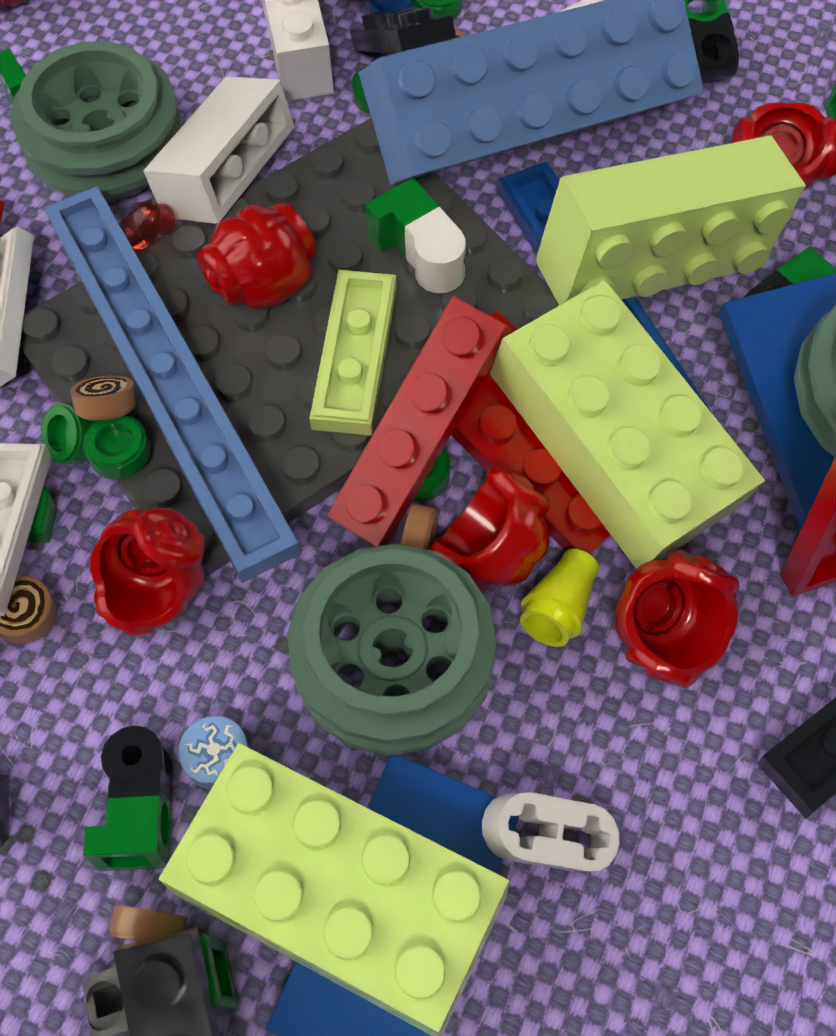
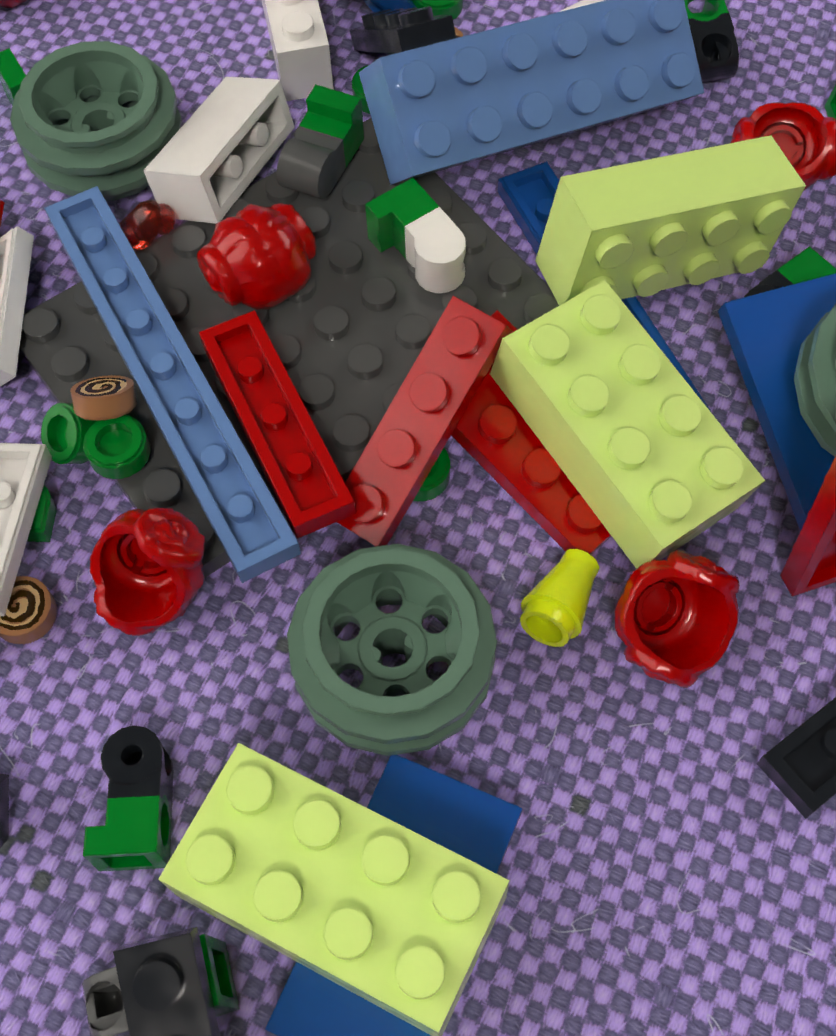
medium nougat tile [108,905,188,941] -> none
light blue tile [178,716,250,789] -> none
yellowish green tile [309,270,397,436] -> none
medium nougat tile [401,504,439,550] -> none
red hair [429,465,550,593] -> none
white beam [482,792,619,871] -> none
none -> red plate [198,310,356,539]
none -> leg [277,84,364,199]

